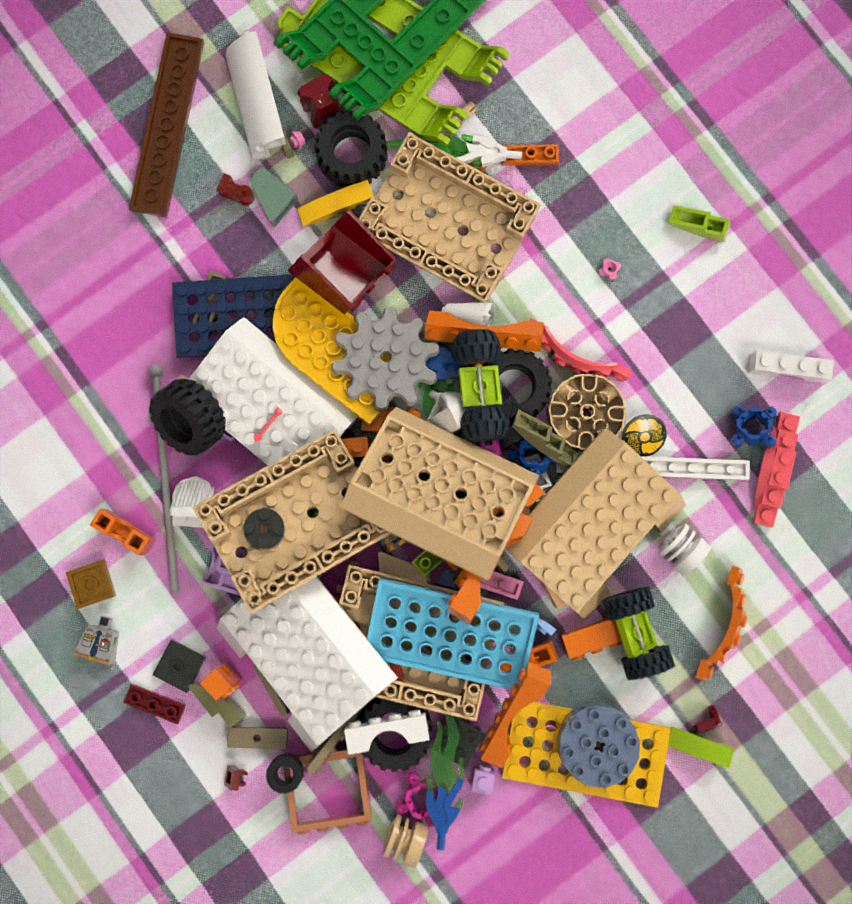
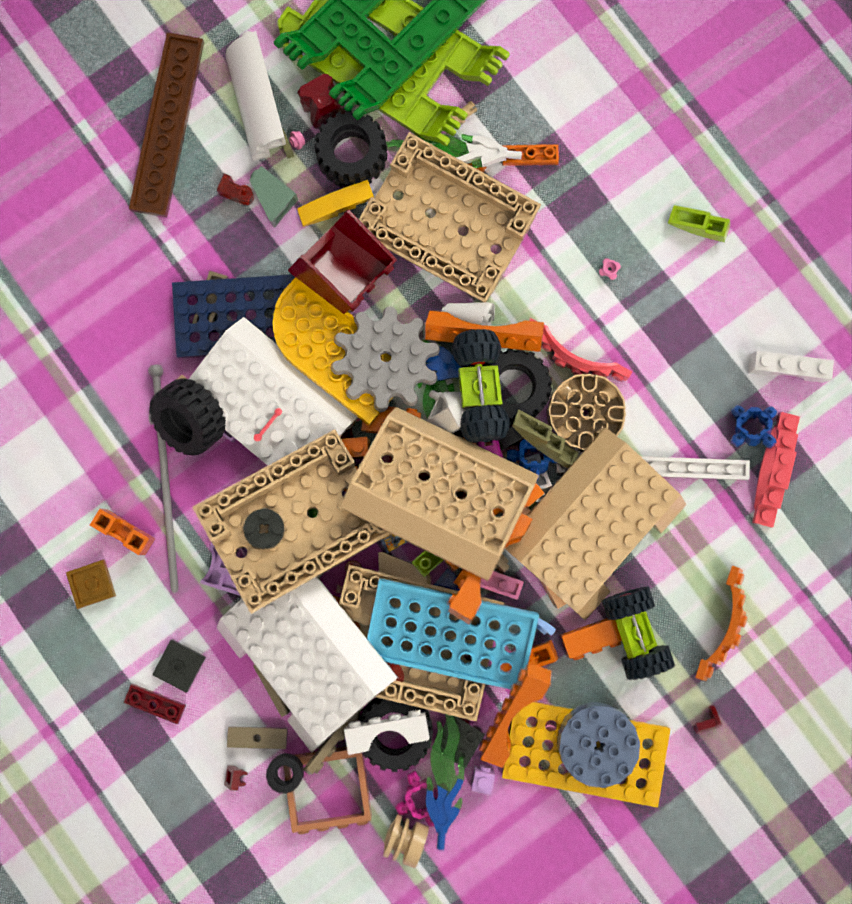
light grey torso [73,616,119,665] -> none
white piece [170,476,214,528] -> none
olive slope [188,681,246,728] -> none
orange arch [200,662,243,701] -> none
shield [621,414,667,457] -> none
white wheel [658,523,711,576] -> none
lime slope [668,726,735,768] -> none

